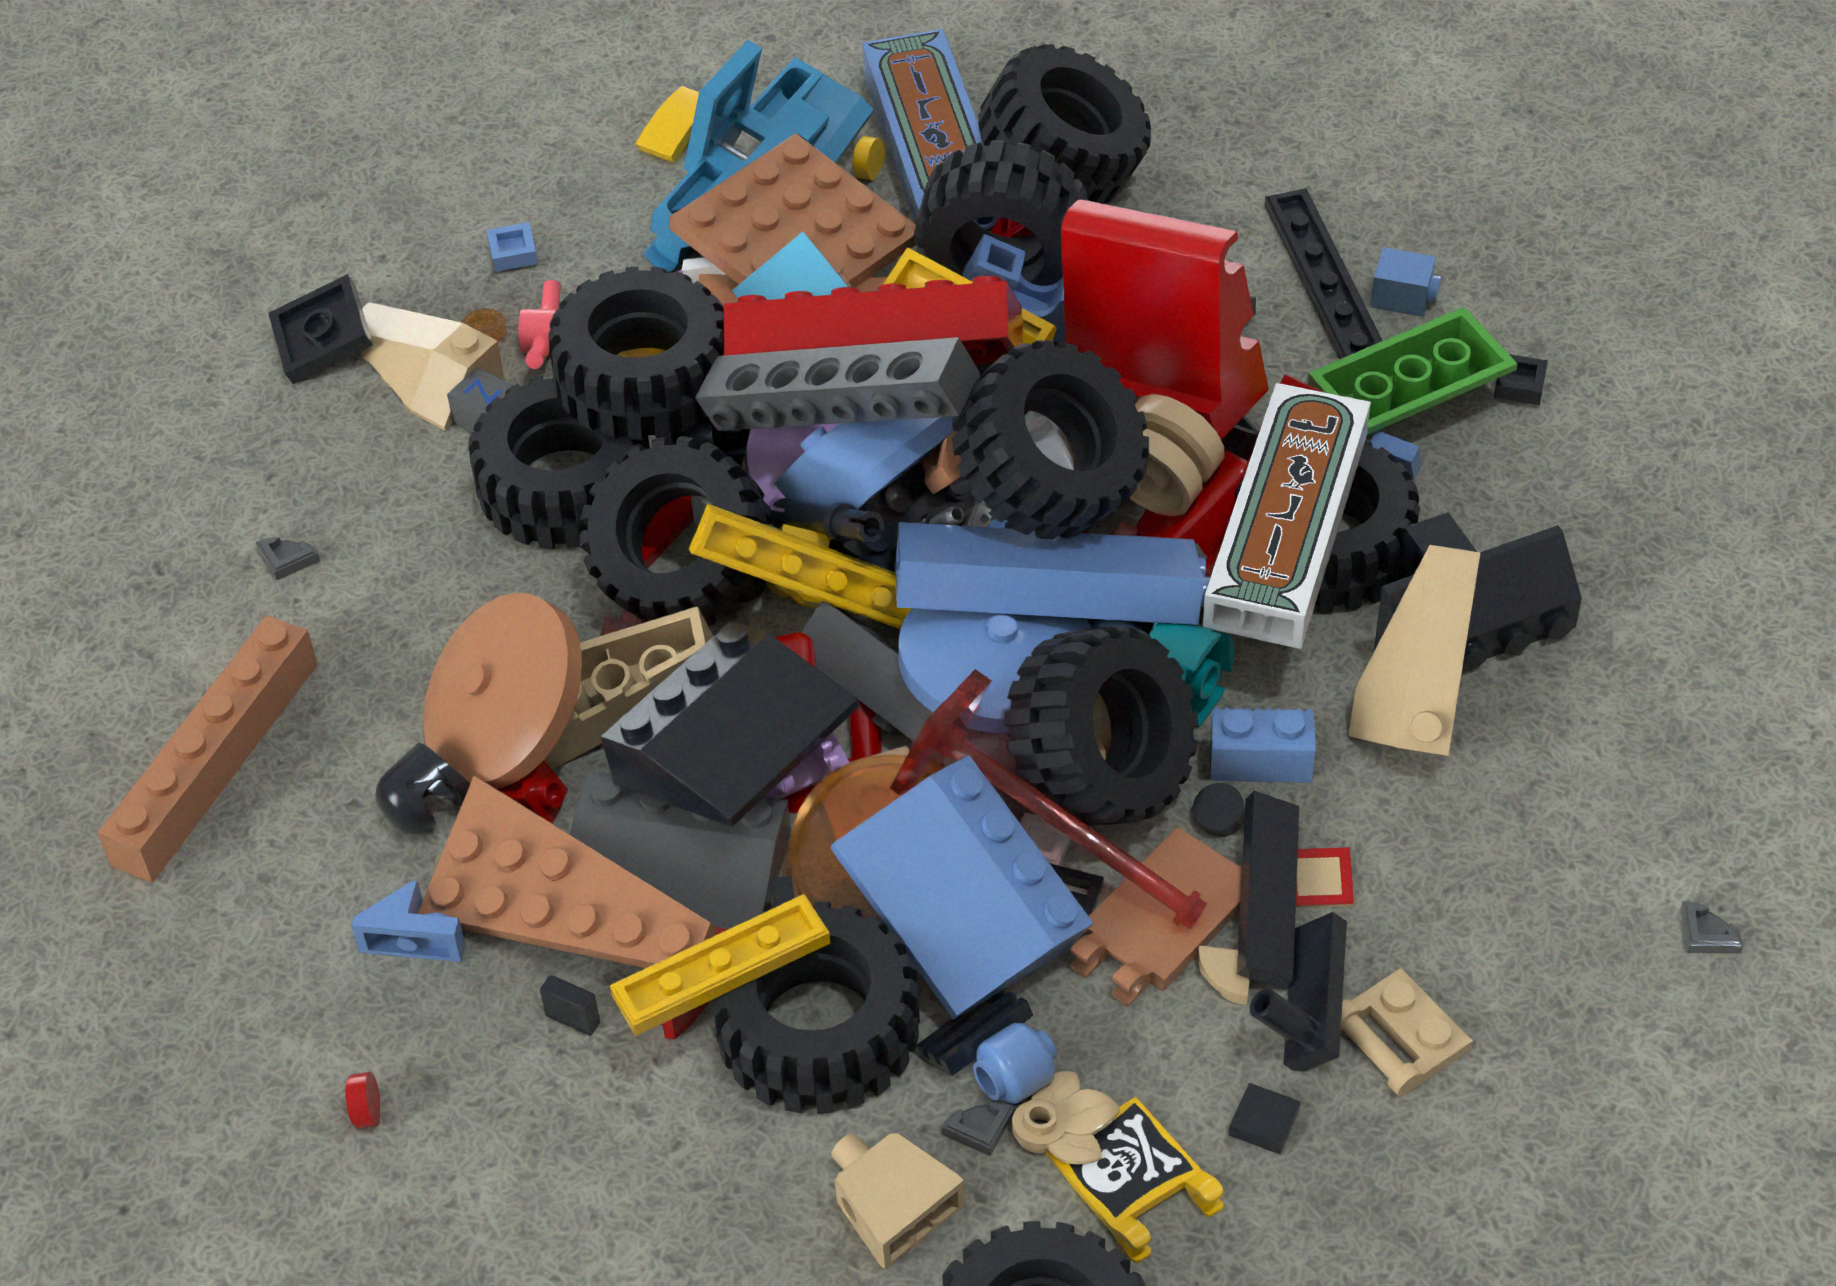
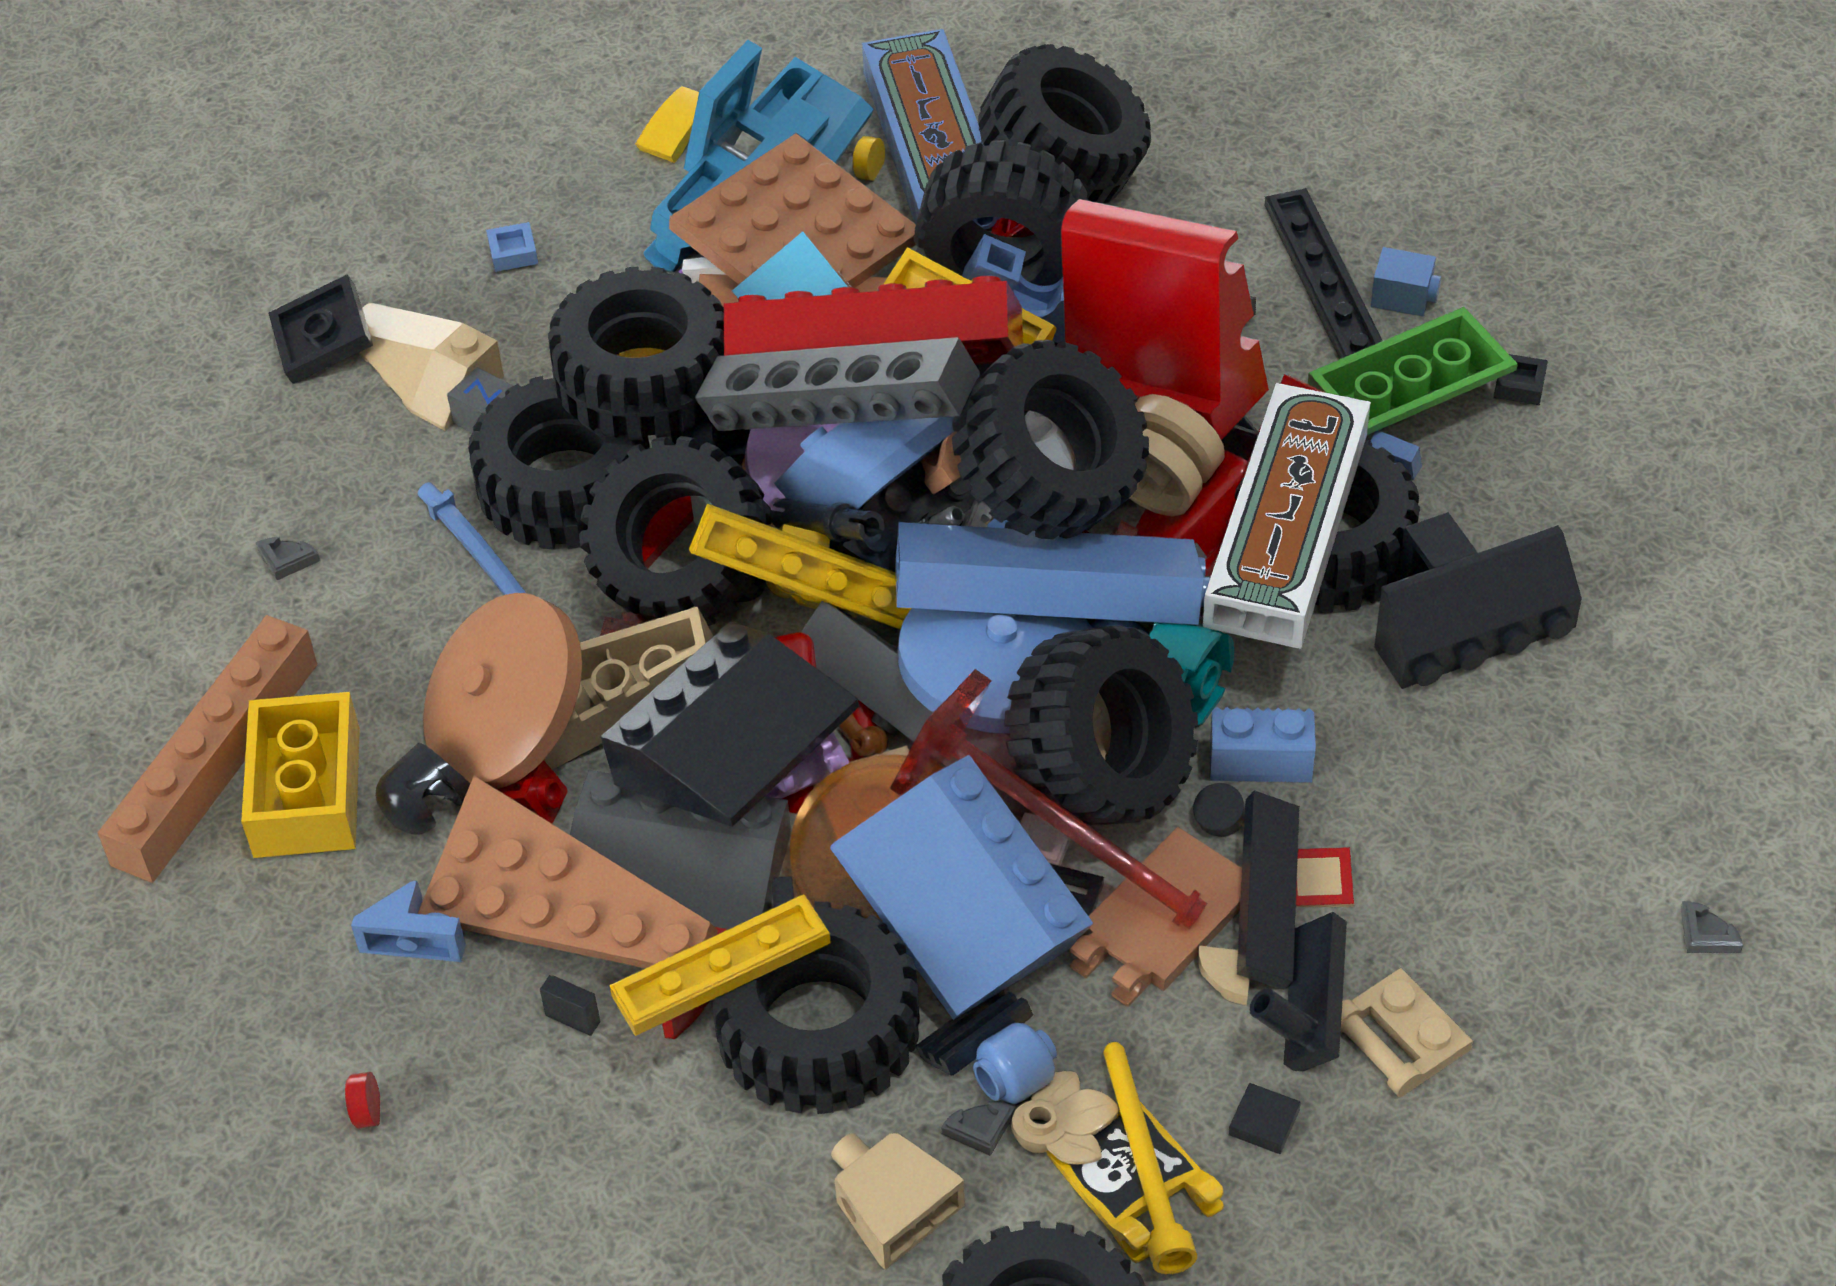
clear orange tile [461,308,507,343] -> none
coral piece [518,280,561,369] -> none
tan wedge [1348,545,1480,756] -> none
none -> yellow brick [241,692,360,858]
none -> medium blue sword [418,482,526,595]
none -> dark orange arm [838,714,888,757]
none -> yellow piece [1103,1042,1197,1274]

